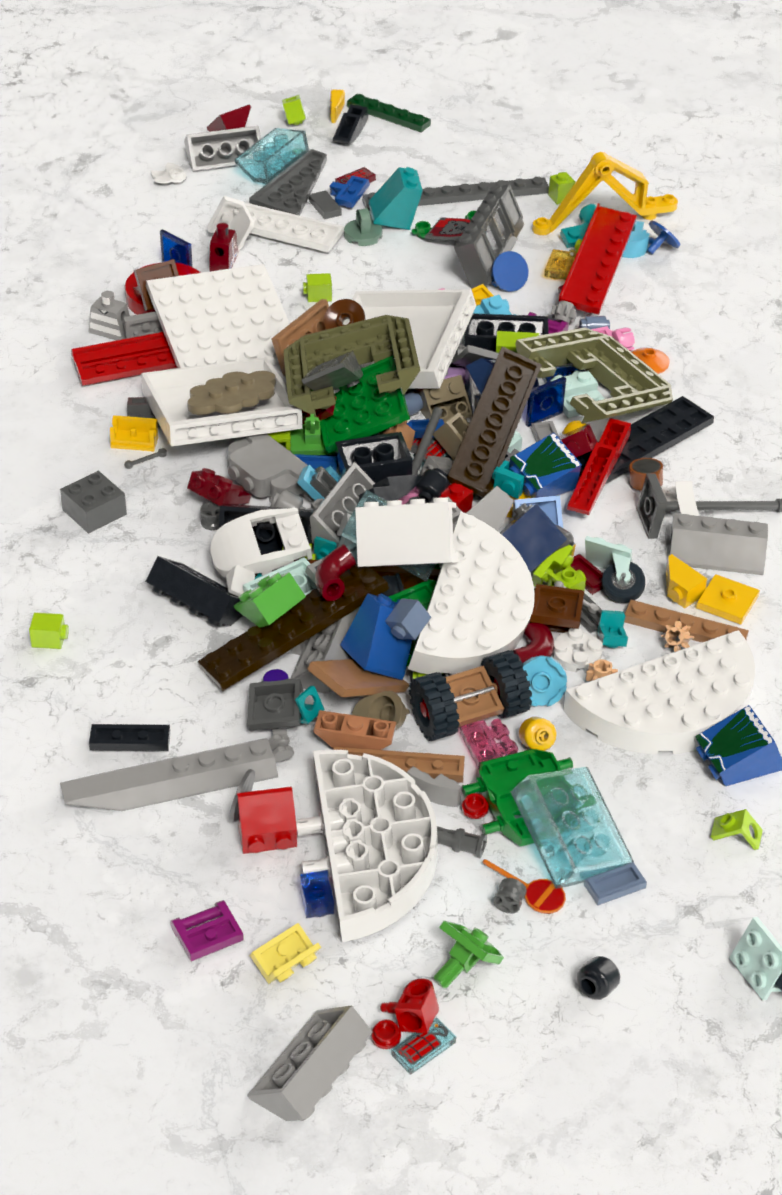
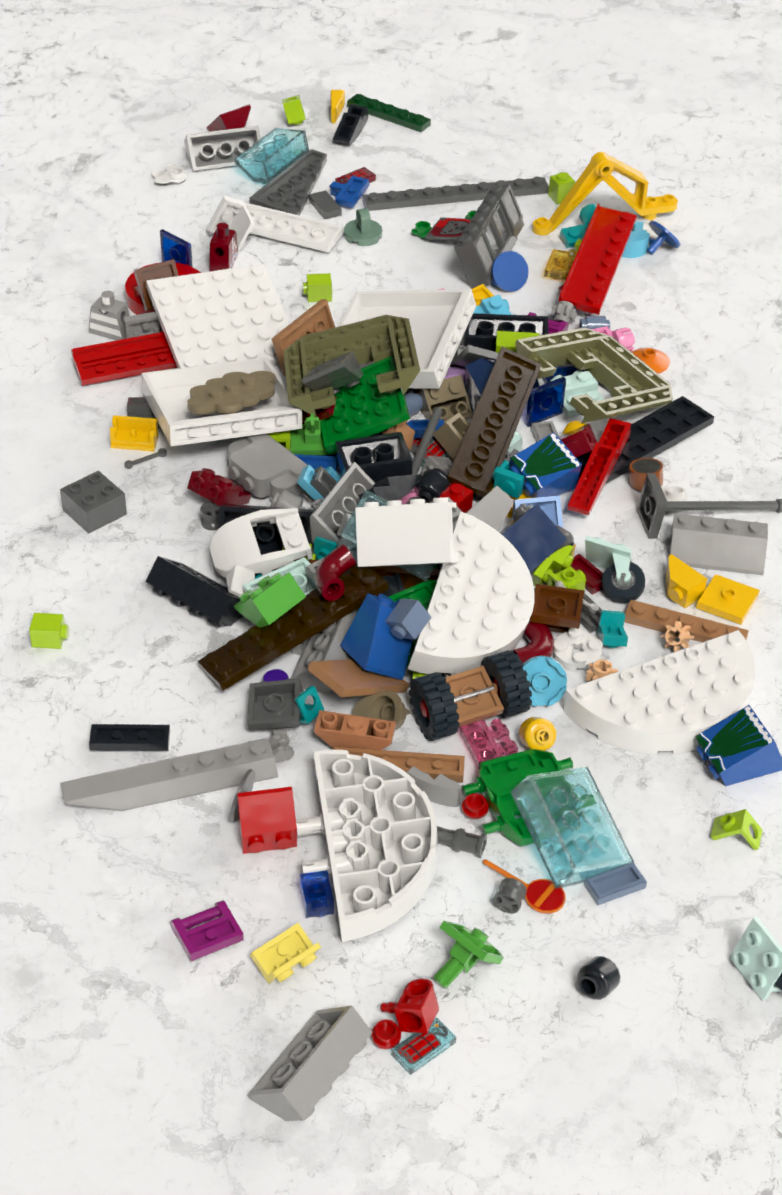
reddish brown dish [324,299,366,330] -> none
teal slope [368,167,423,230] -> none
white sticker [675,481,699,516] -> none

